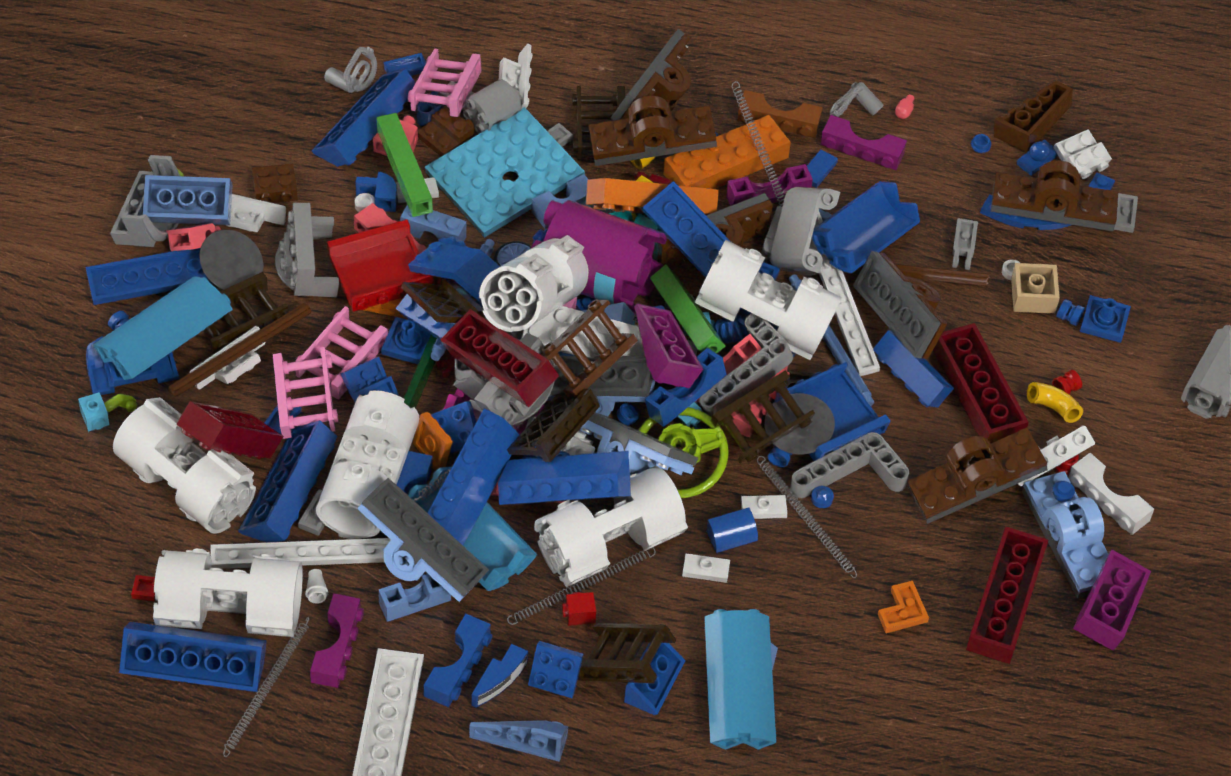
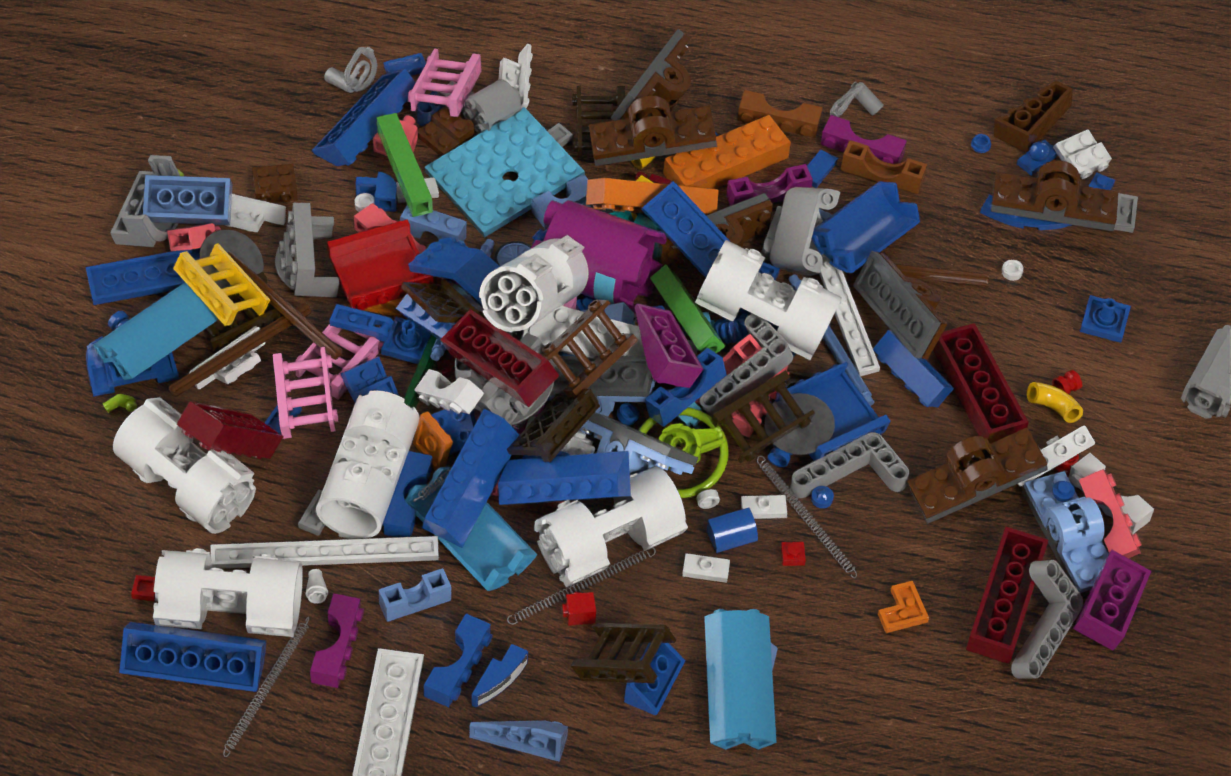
medium azure brick [78,392,109,432] -> none
blue slope [238,420,338,543] -> none
dark grey piece [358,478,489,602] -> none
blue plate [528,641,583,698] -> none
light grey piece [732,82,785,206] -> none
coral cylinder [895,94,915,119] -> none
light grey hinge [952,218,978,270] -> none
tan brick [1011,263,1060,313] -> none
blue wheel [1056,299,1085,326] -> none
none -> yellow fence [173,243,270,326]
none -> reddish brown axle [227,252,342,360]
none -> blue plate [329,304,394,342]
none -> white arch [414,369,484,414]
none -> white tile [696,489,720,509]
none -> red plate [781,542,806,566]
none -> dark orange arch [841,140,927,194]
none -> light grey beam [1011,560,1083,679]
none -> coral arch [1079,469,1142,558]

